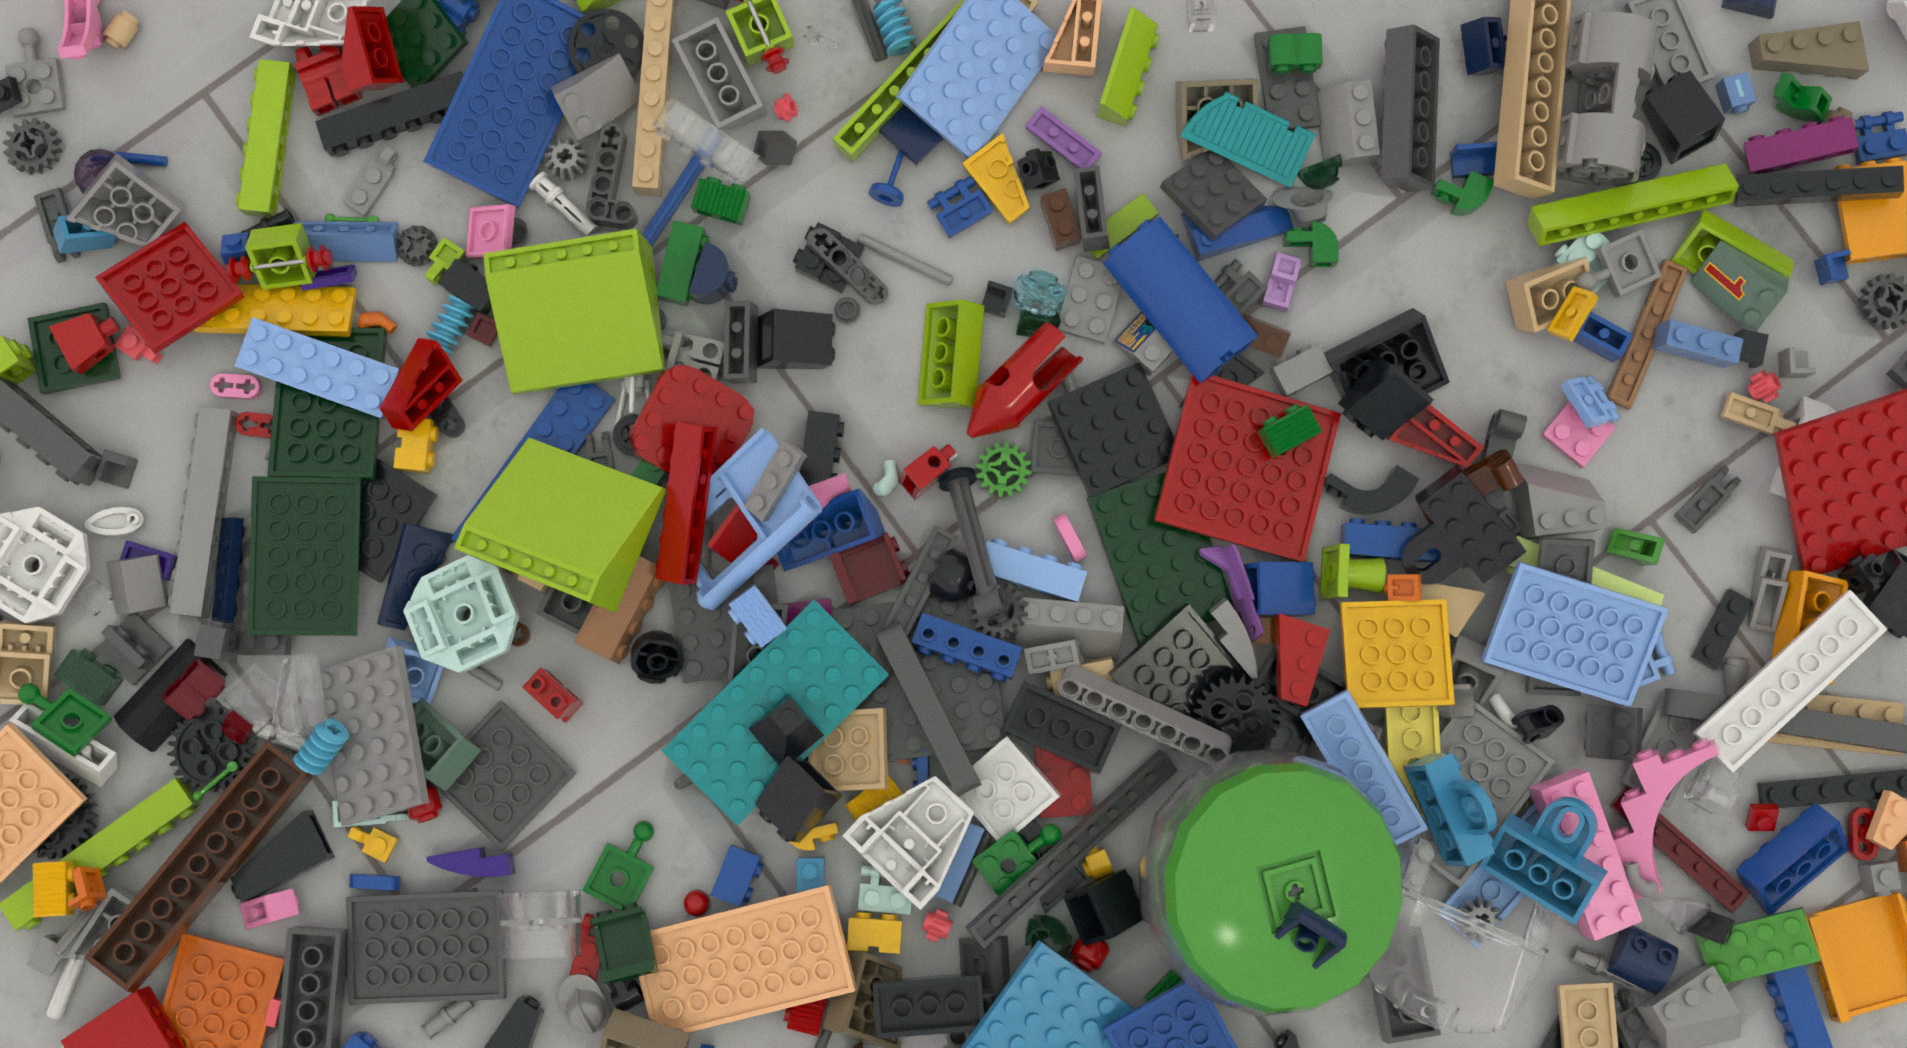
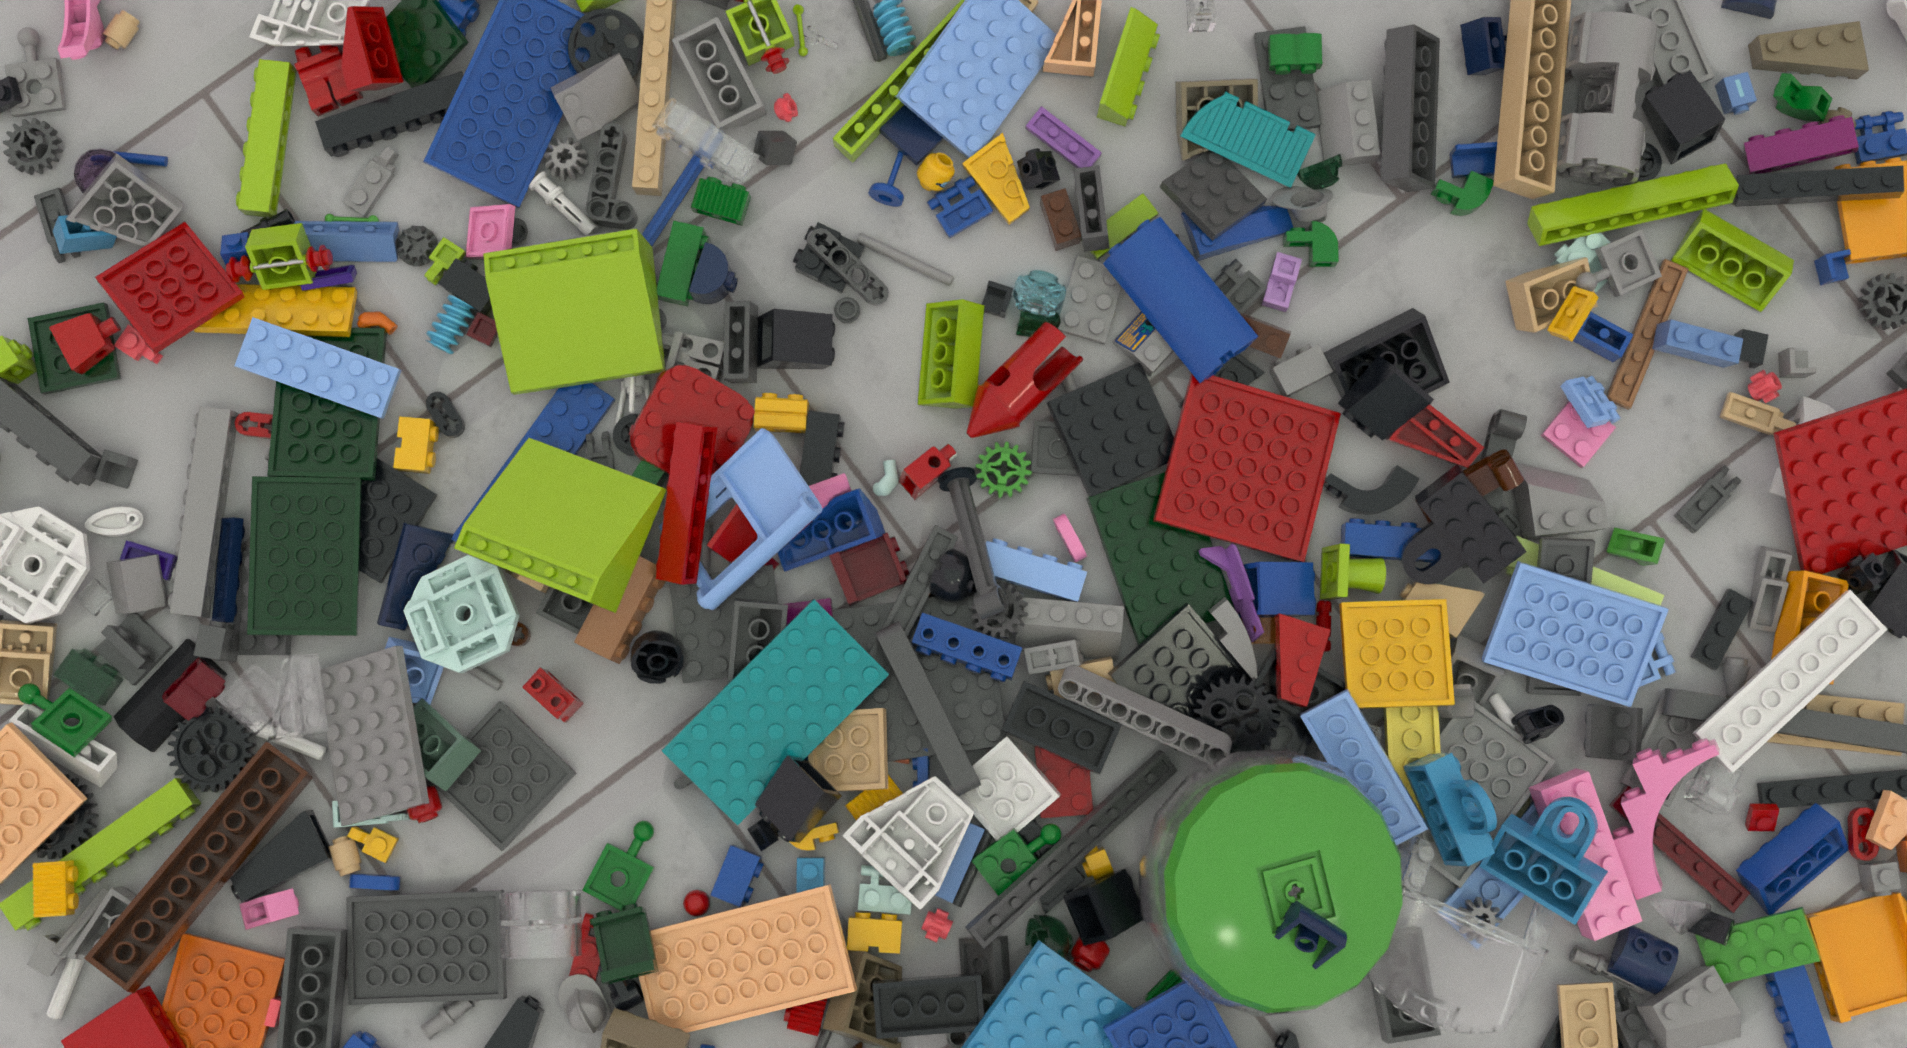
orange bracket [67,866,107,911] -> none
bright green hinge [193,761,239,801] -> none
bright pink beam [210,373,263,400] -> none
dark red plate [222,710,253,746] -> none
medium azure piece [293,718,349,775] -> none
red wedge [379,338,463,432] -> none
dark purple slope [426,847,515,877] -> none
light blue brick [728,584,787,648] -> none
light grey plate [743,440,807,522] -> none
black slope [748,694,824,766] -> none
green brick [1257,403,1322,458] -> none
orange bracket [1384,573,1422,601] -> none
light grey arm [1624,861,1658,897] -> none
sand green slope [1691,240,1789,331] -> none
none -> tan brick [328,835,362,877]
none -> black tile [747,819,779,851]
none -> yellow brick [754,393,809,433]
none -> lime hinge [793,4,808,57]
none -> yellow head [917,152,955,191]
none -> red axle [1316,601,1332,652]

